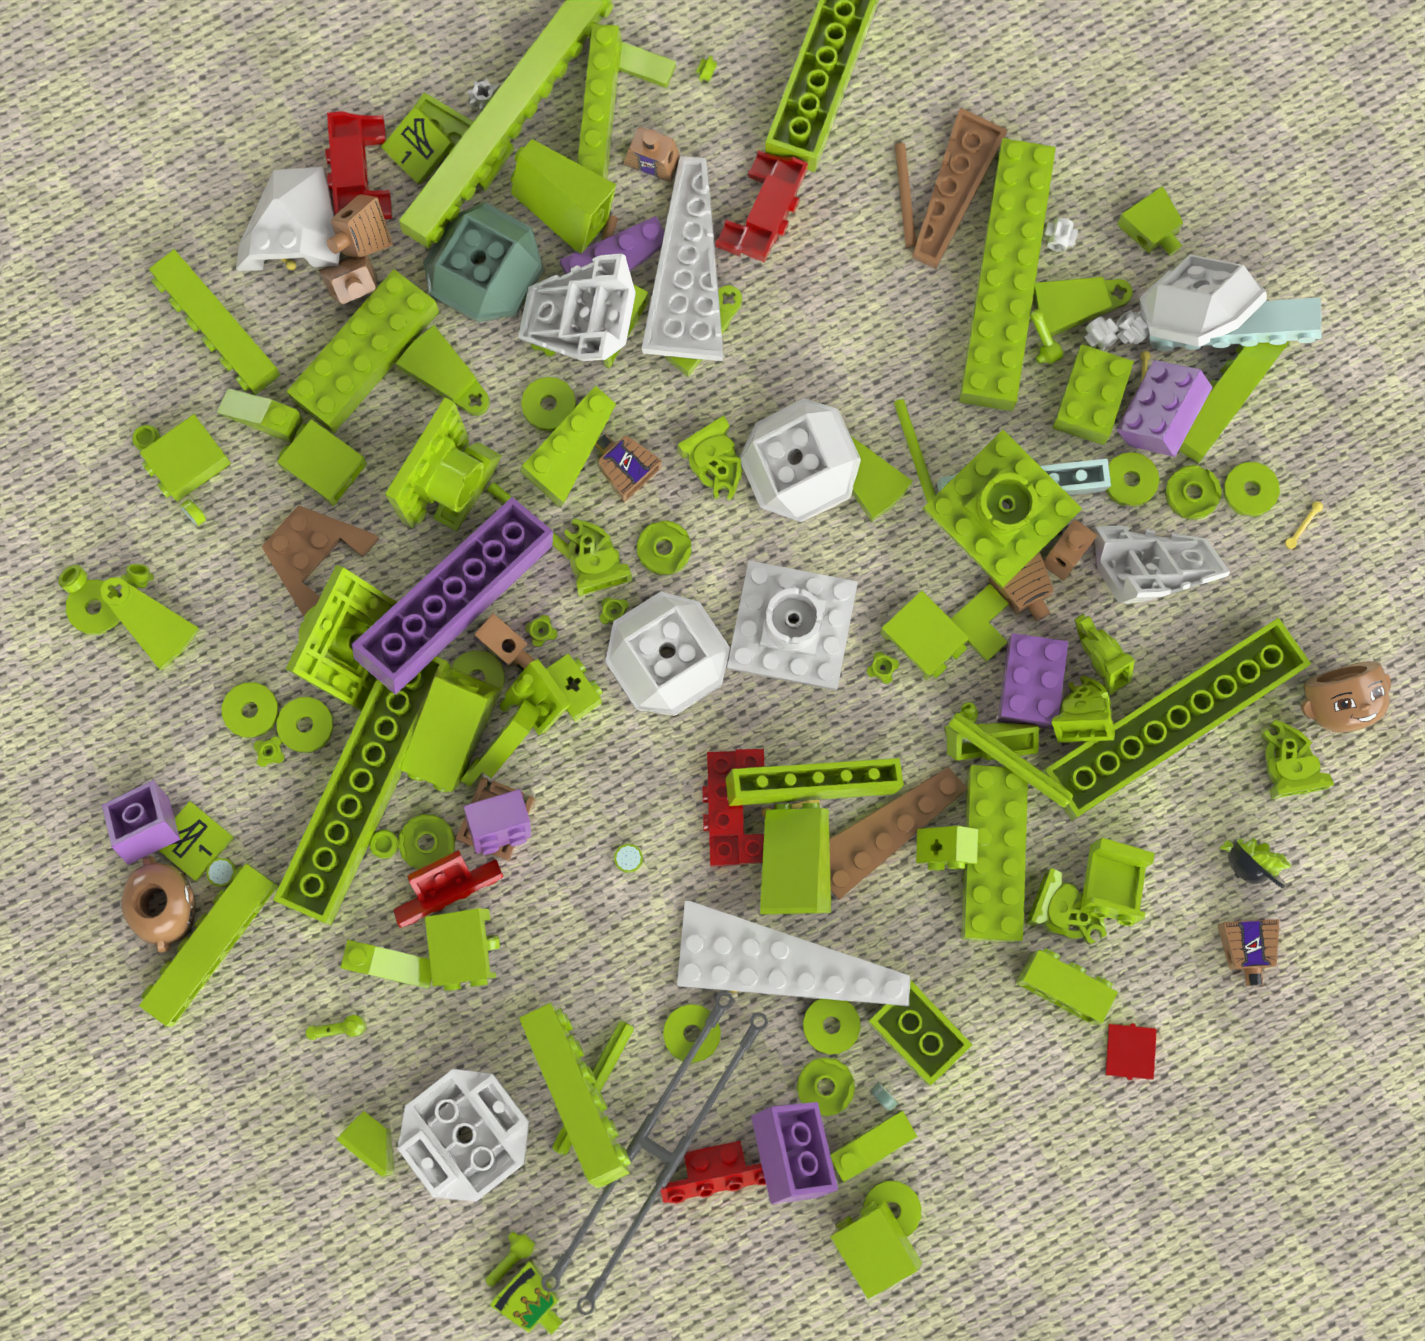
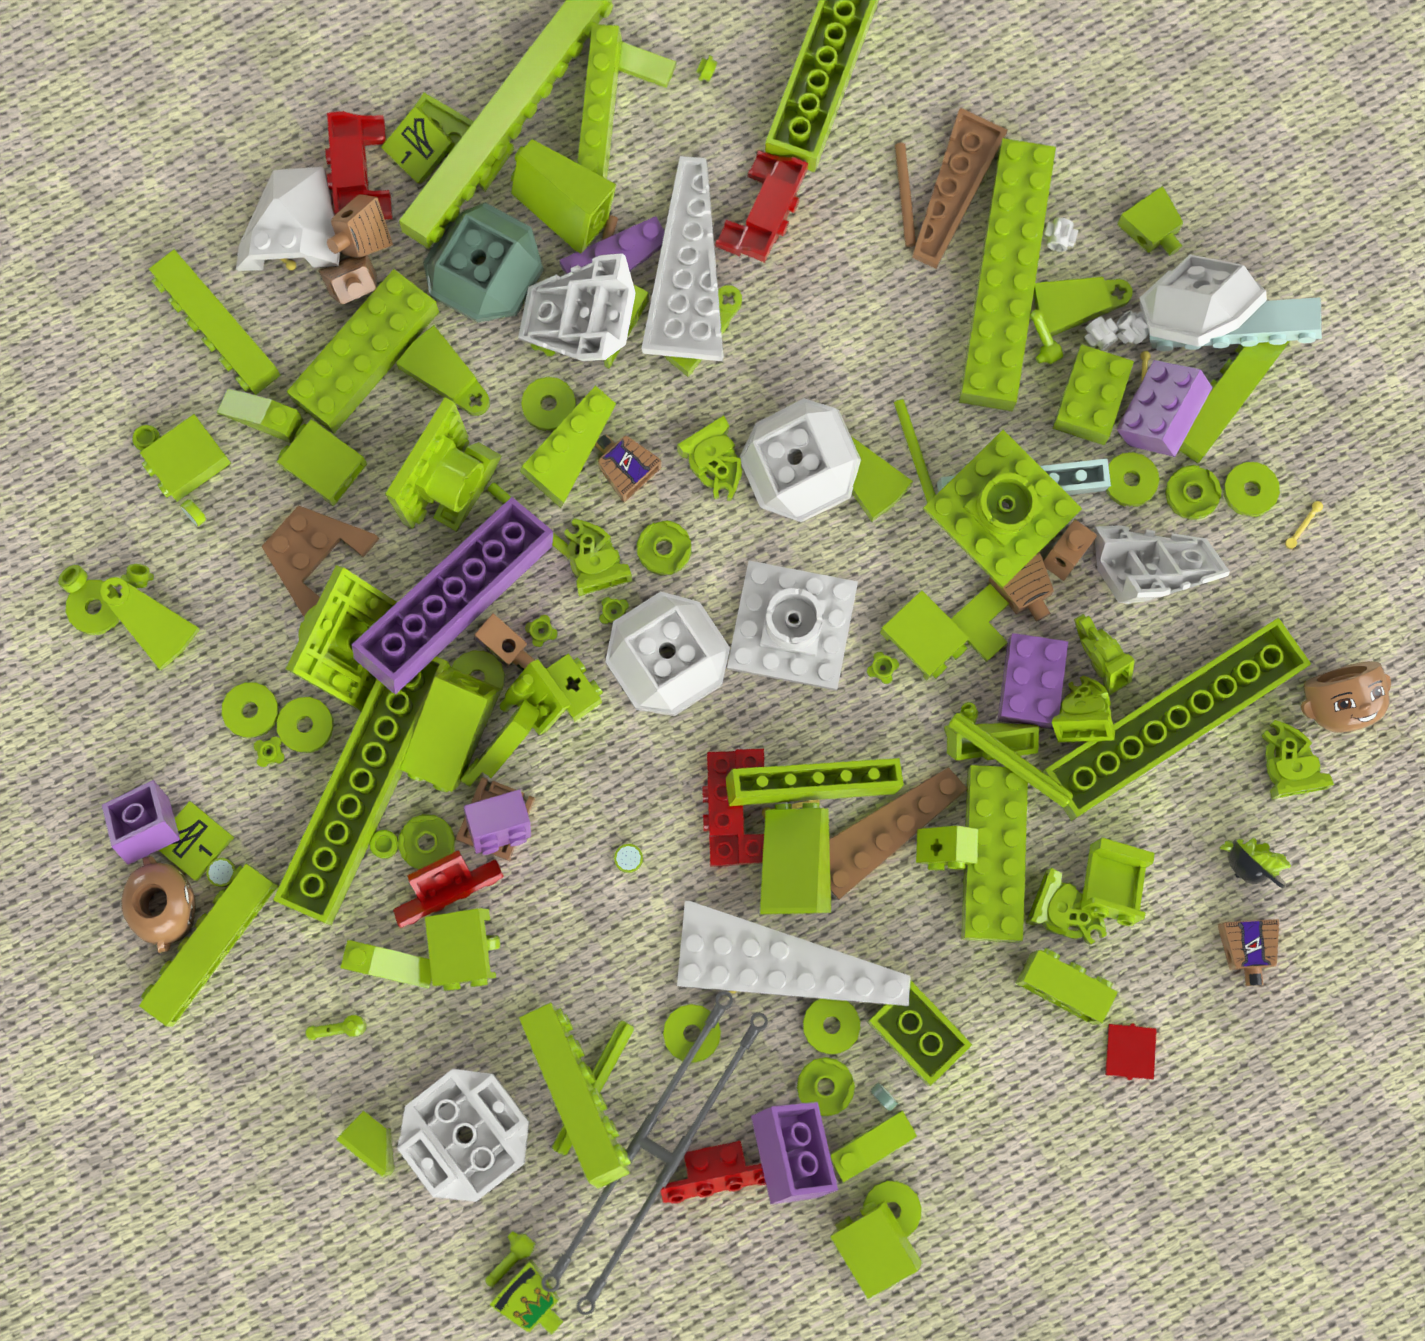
white gear [467,79,499,113] -> none
medium nougat torso [624,127,680,182] -> none

